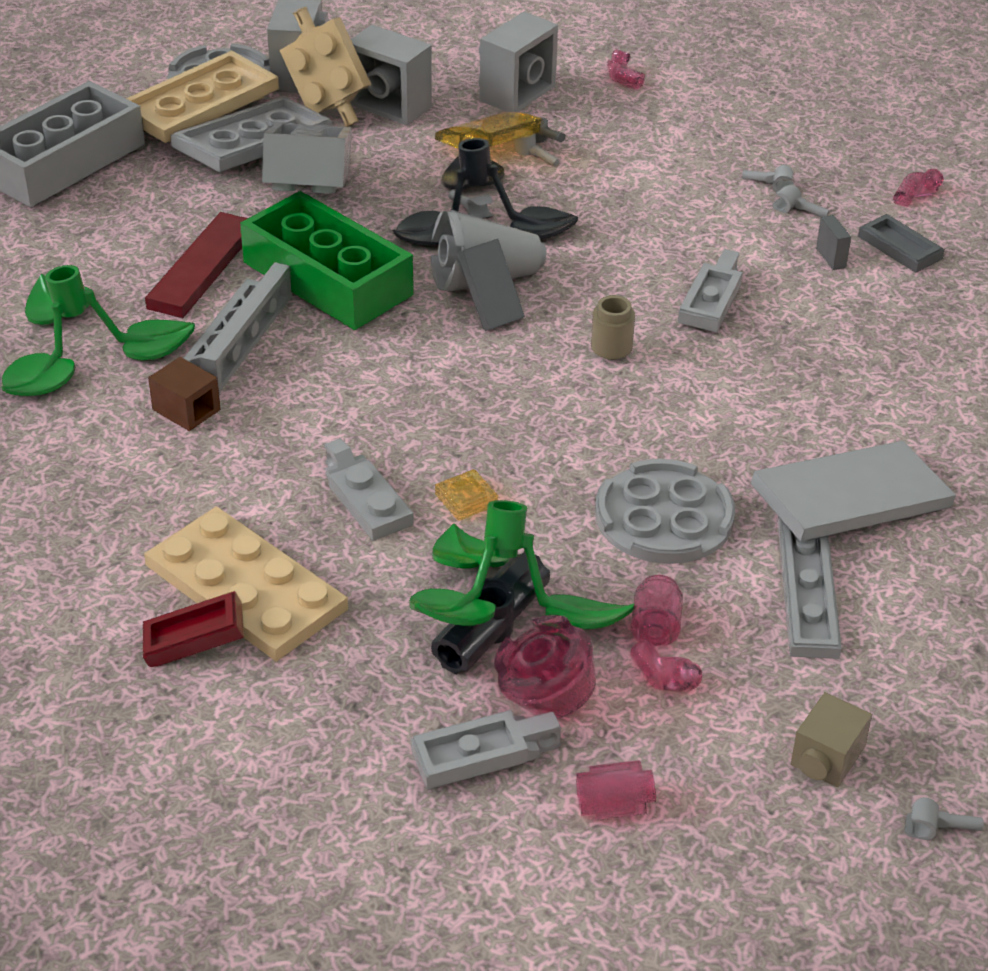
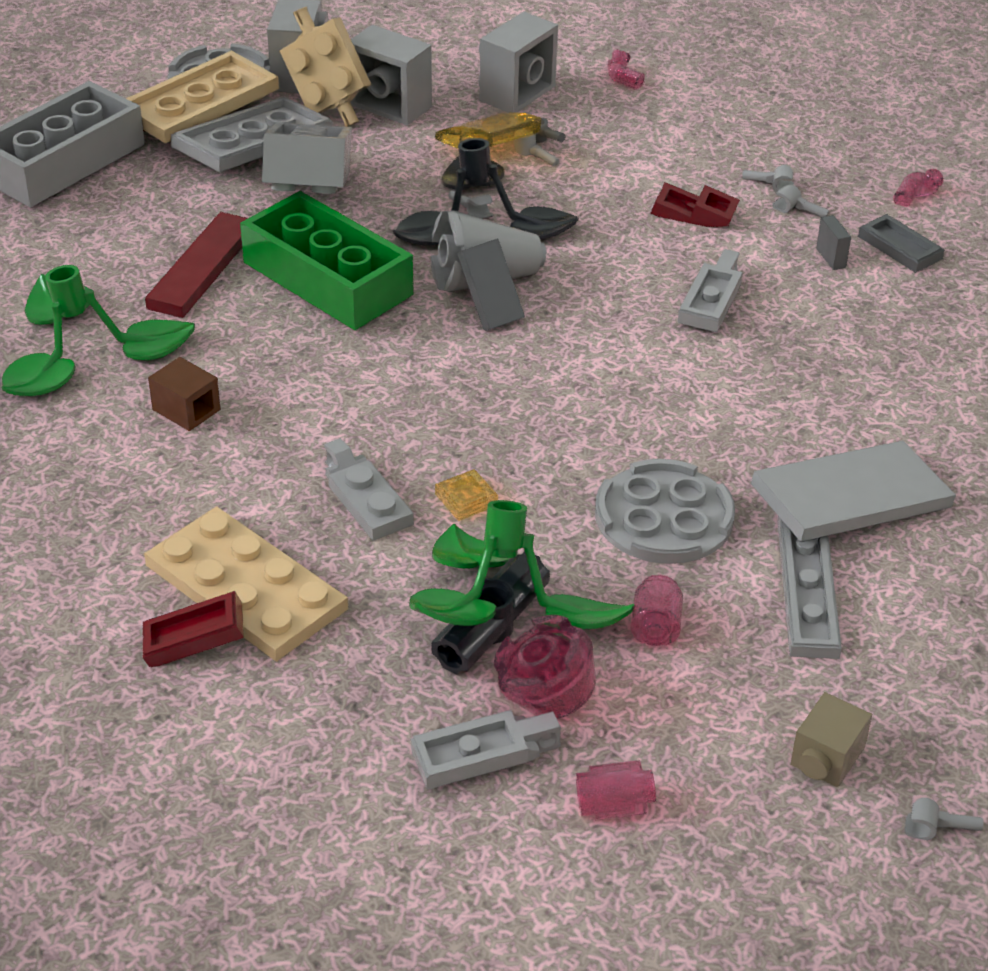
light grey fence [184,262,292,393] -> none
dark tan brick [591,295,635,360] -> none
clear pink arm [630,640,703,691] -> none
none -> dark red slope [650,182,740,227]

